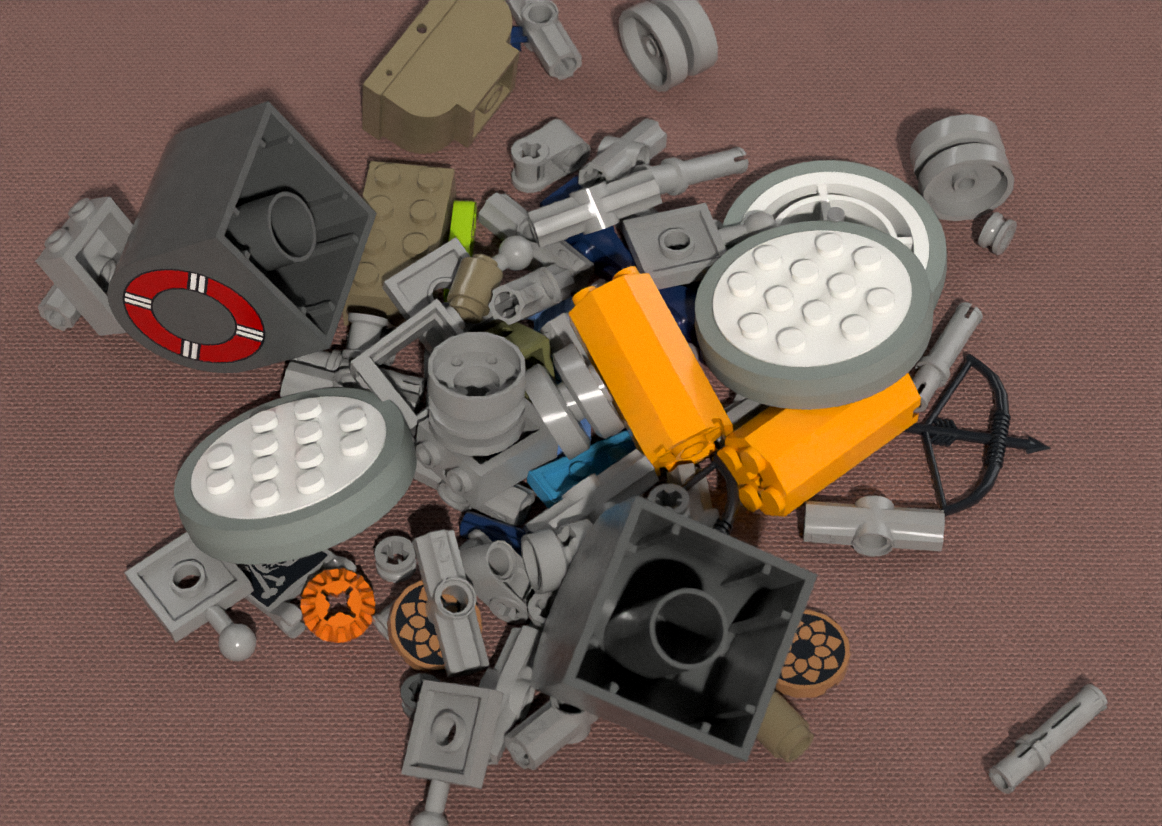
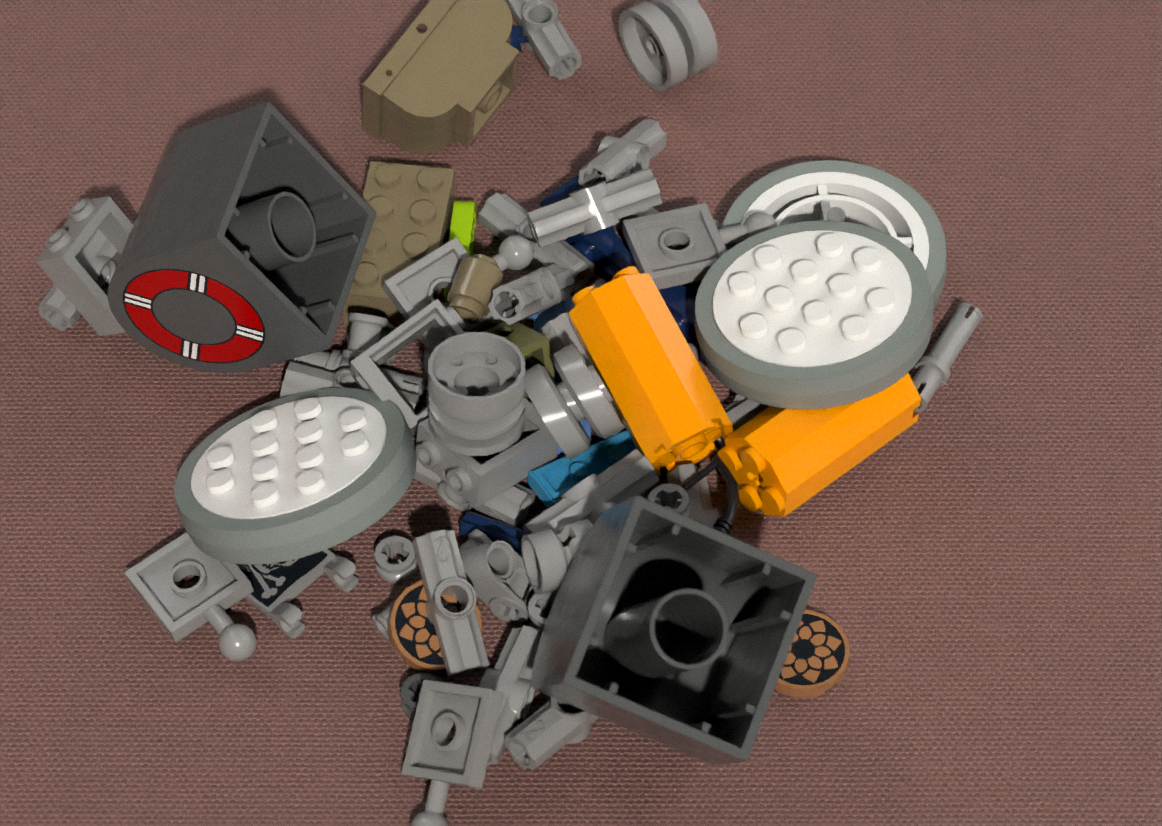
orange gear [300,568,375,643] -> none
light grey piece [511,119,591,193] -> none
light grey pin [632,147,749,196] -> none
dark tan brick [756,691,814,763] -> none
light grey piece [803,495,945,557] -> none
black piece [903,354,1051,517] -> none
light grey wheel [910,114,1015,221] -> none
light grey bush [978,212,1017,255] -> none
light grey pin [989,684,1108,794] -> none

